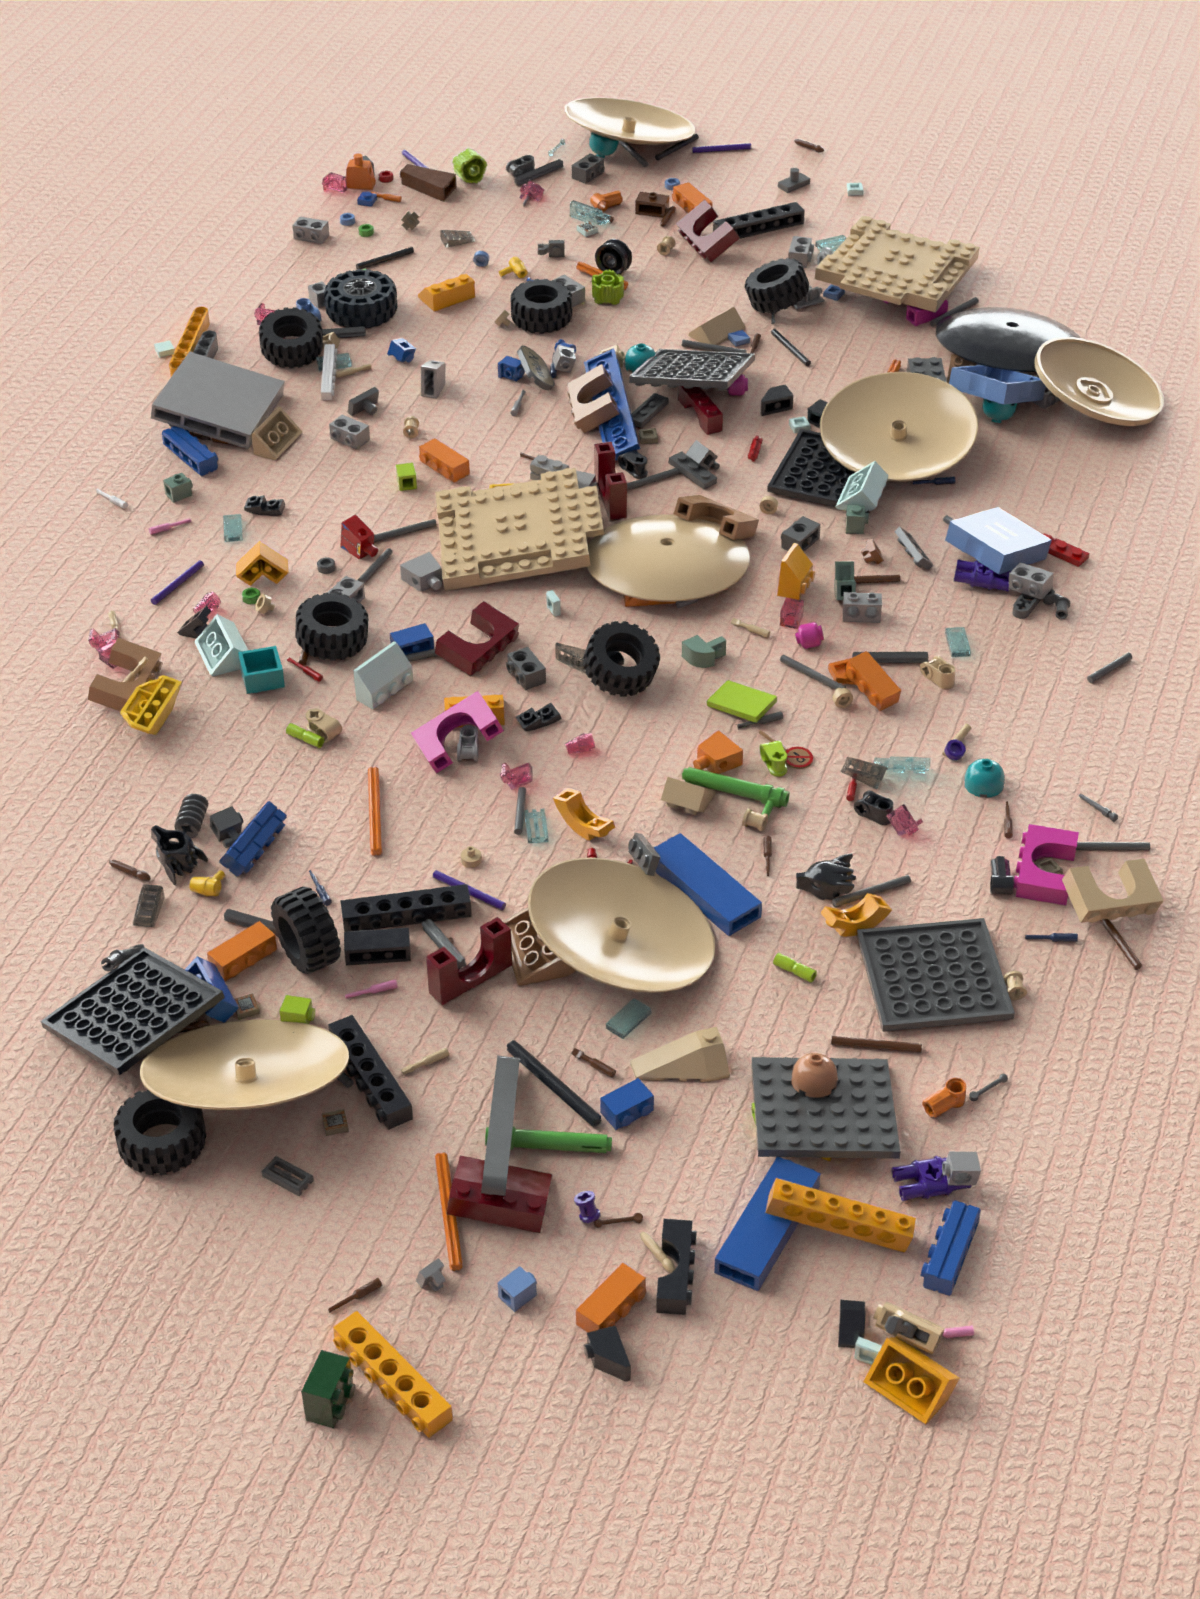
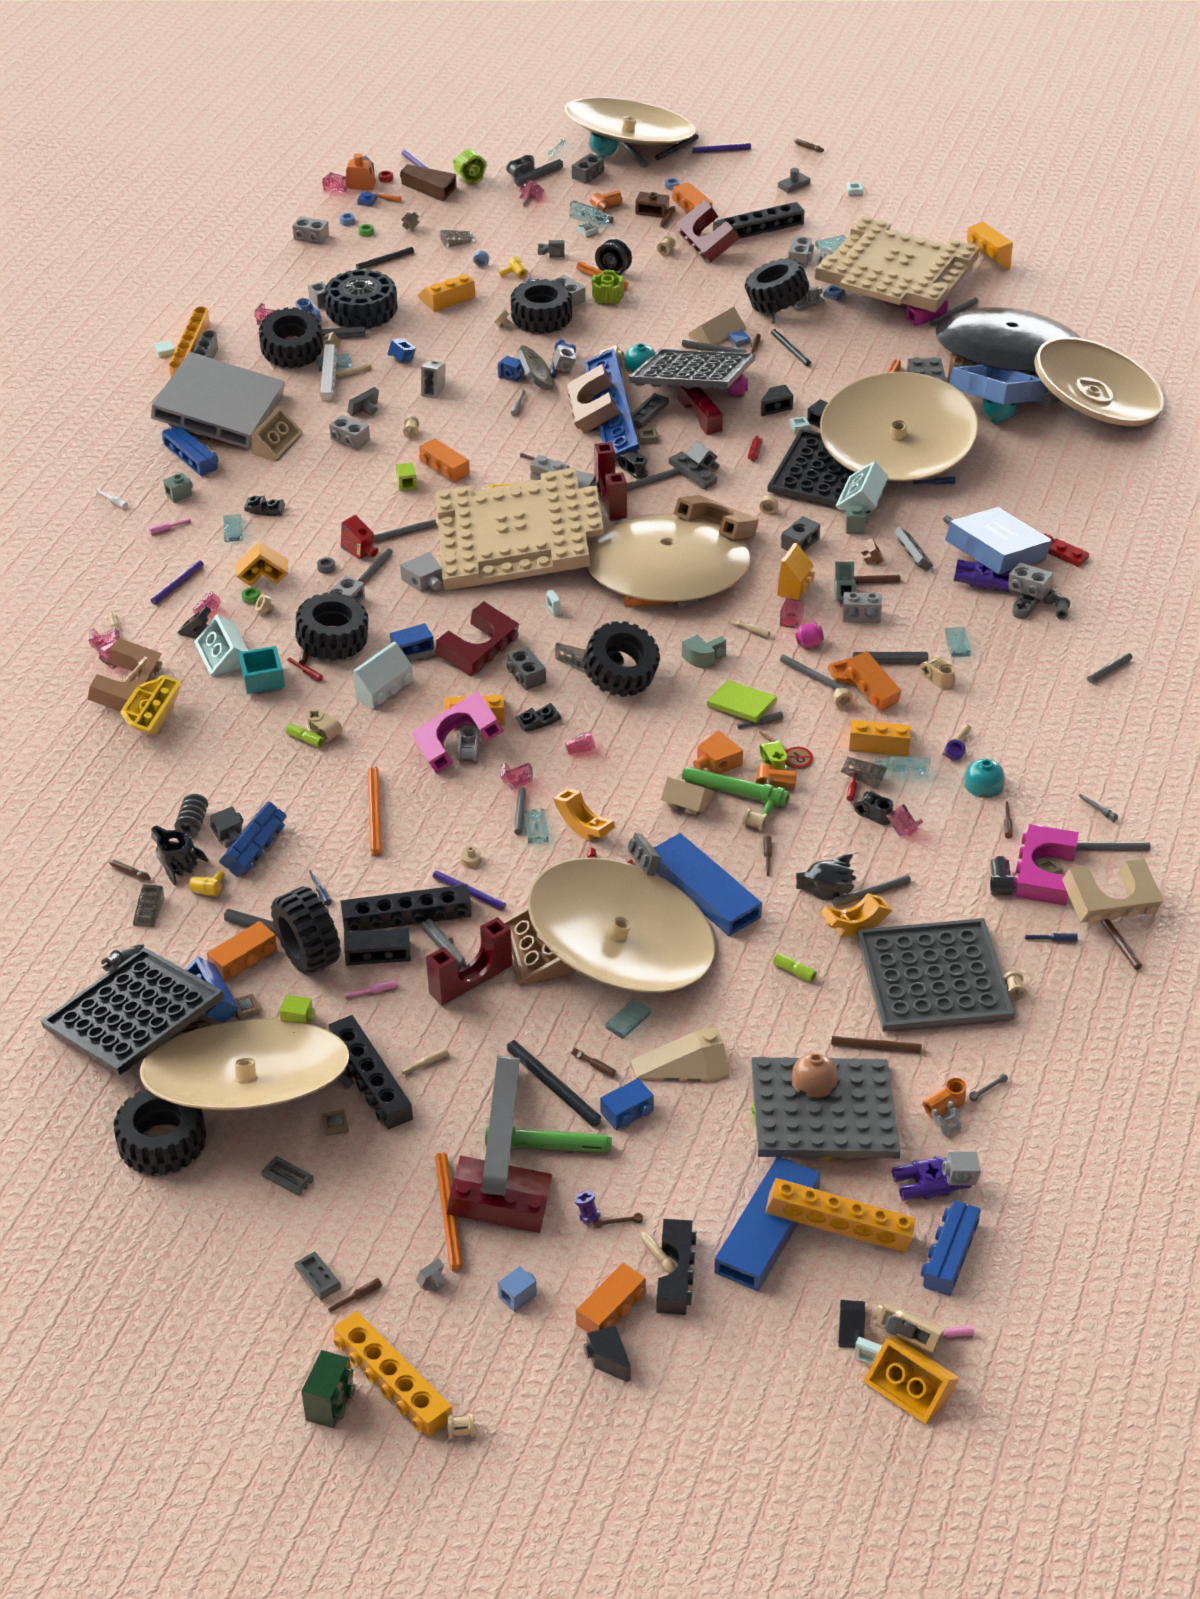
none -> dark grey plate [294,1252,341,1301]
none -> tan bush [448,1414,475,1439]
none -> orange piece [756,764,797,789]
none -> light orange slope [849,720,912,756]
none -> light grey piece [931,1101,961,1137]
none -> light orange slope [967,222,1013,270]

